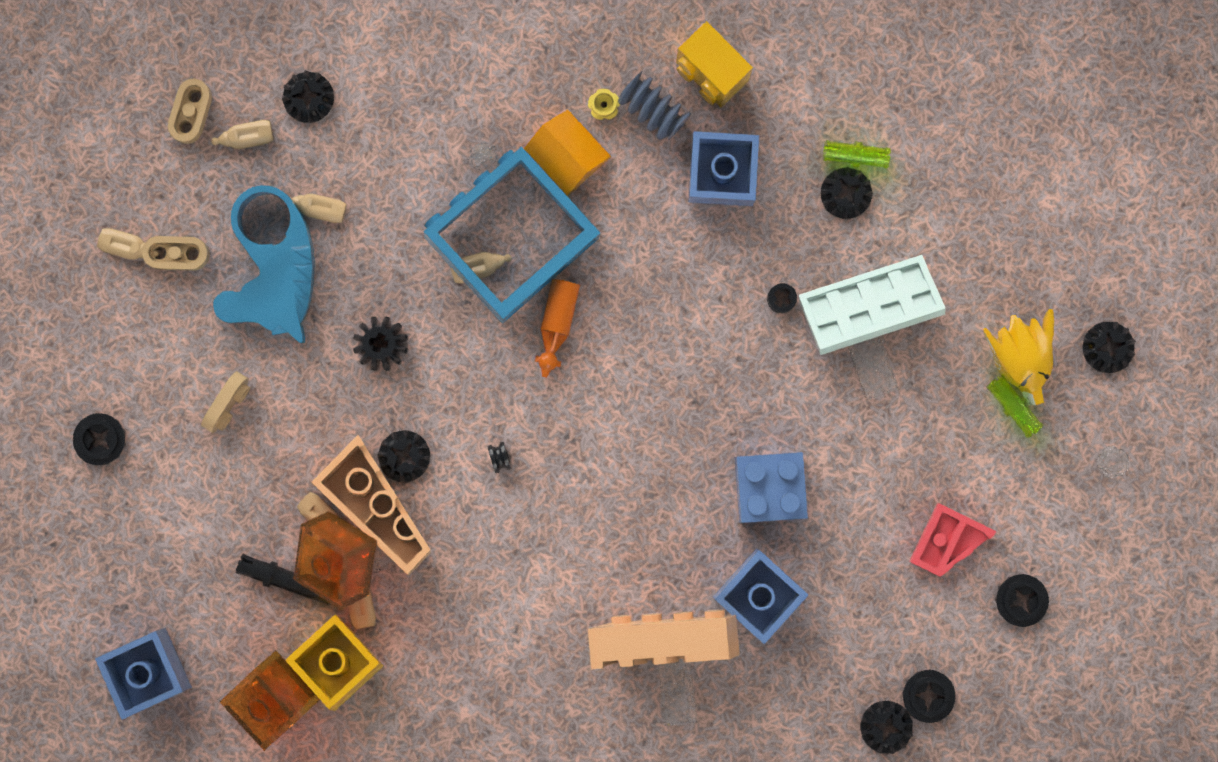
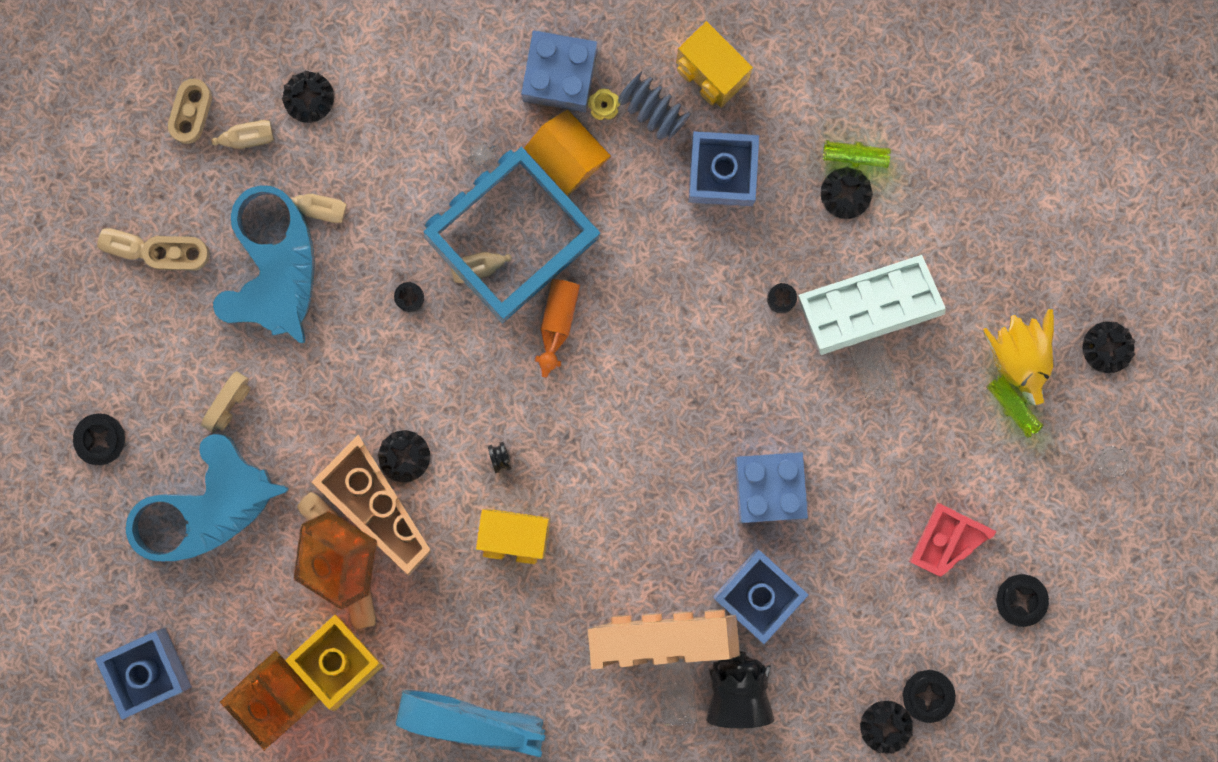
black pin [236,554,336,606] -> none
black gear [353,317,408,371] -> none
none -> dark azure animal [126,434,289,561]
none -> black bush [394,282,424,312]
none -> dark azure animal [395,690,546,757]
none -> yellow brick [476,509,550,564]
none -> medium blue brick [521,30,598,113]
none -> black hat [706,651,775,729]

